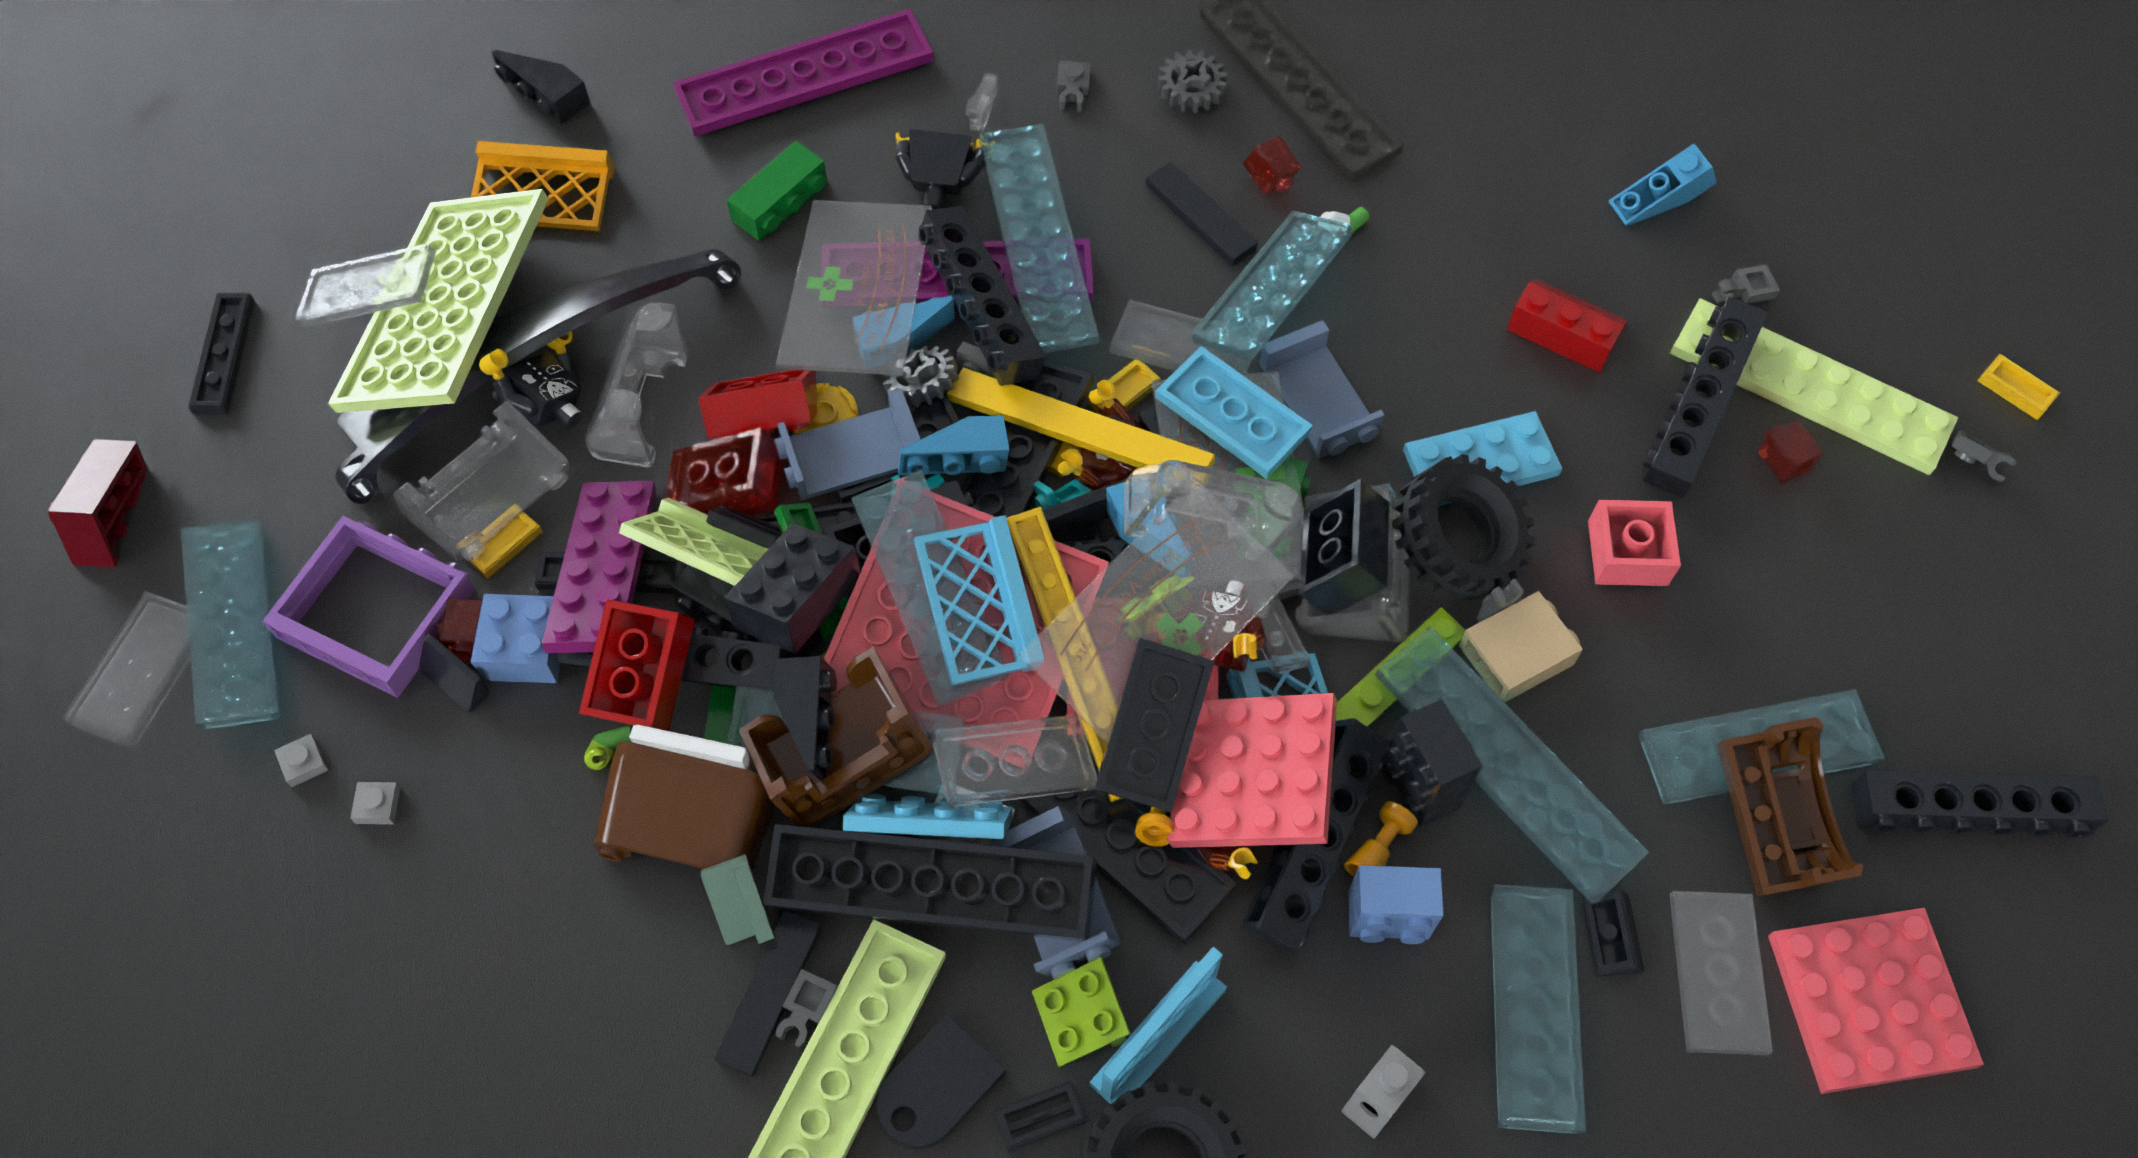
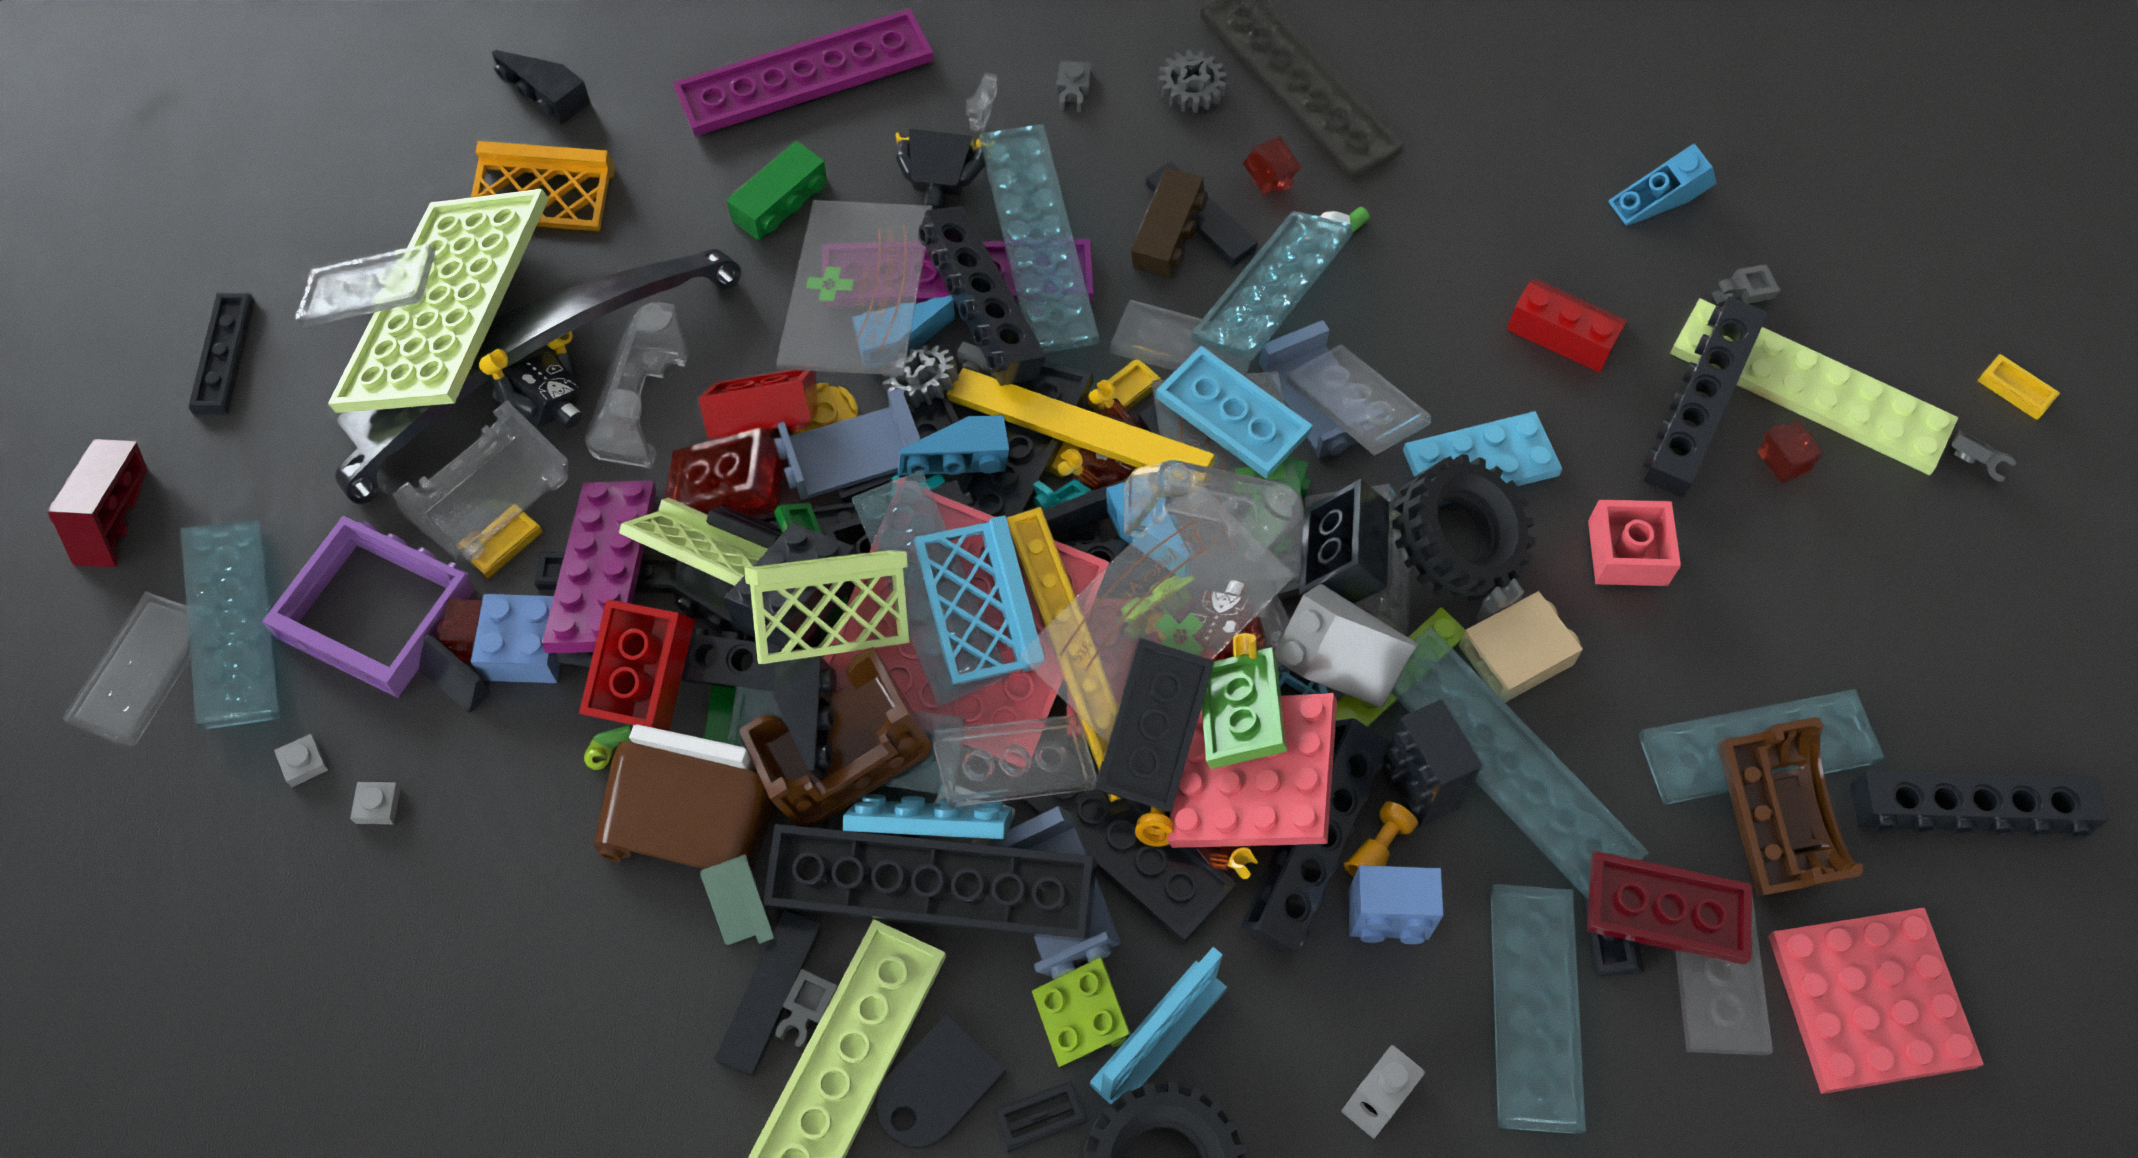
none -> yellowish green fence [744,550,910,664]
none -> dark brown brick [1130,168,1208,278]
none -> bright green plate [1202,647,1288,769]
none -> light grey slope [1274,583,1418,708]
none -> clear tile [1286,344,1431,456]
none -> dark red plate [1587,851,1752,965]

